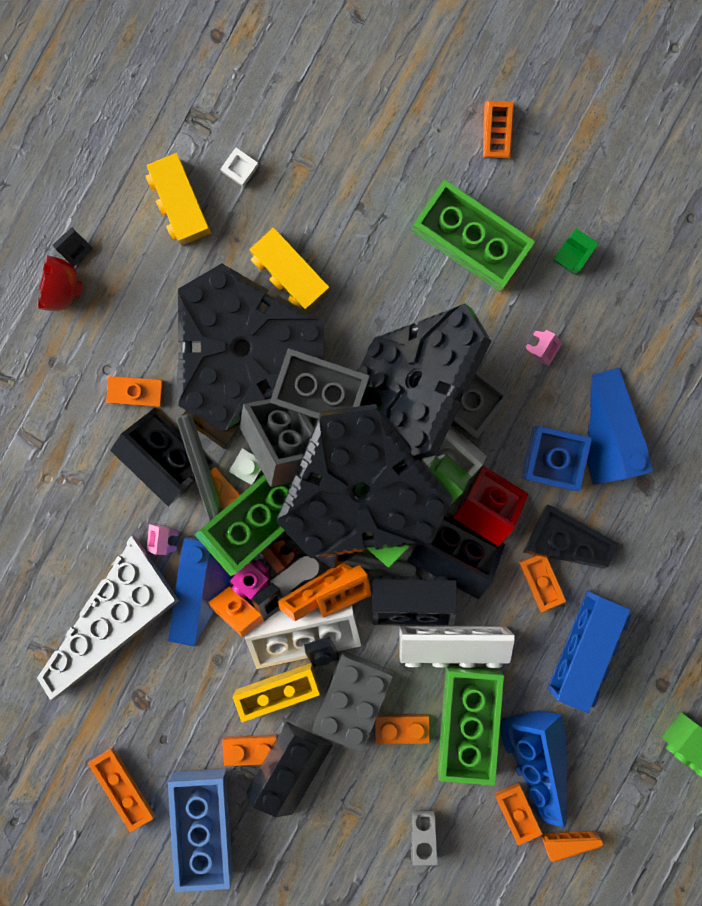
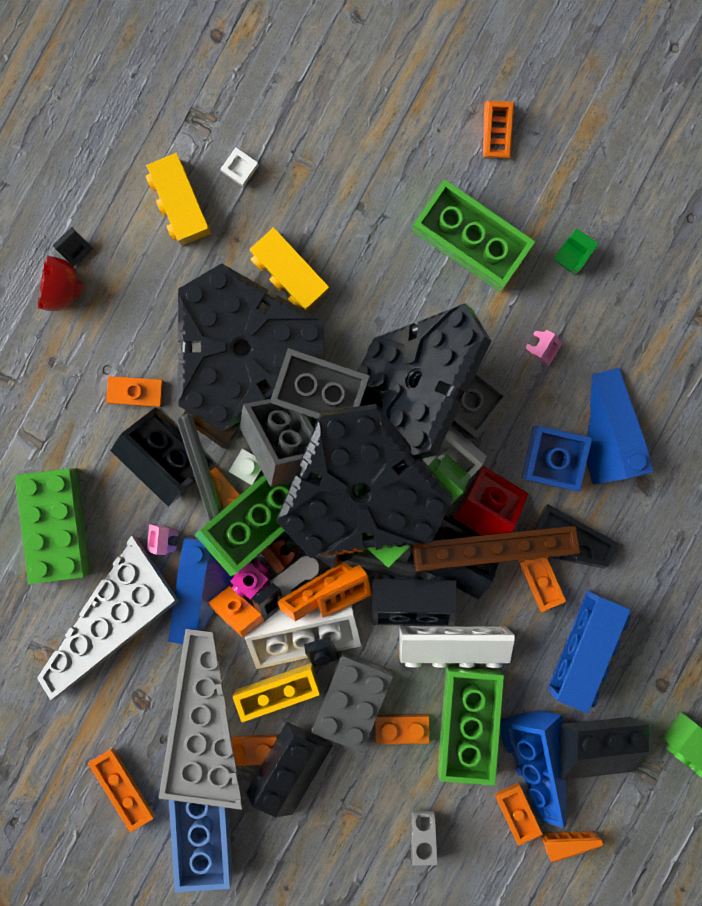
none -> bright green brick [15,468,91,584]
none -> light grey wing [159,629,243,810]
none -> reddish brown plate [412,526,580,572]
none -> black slope [560,717,649,780]

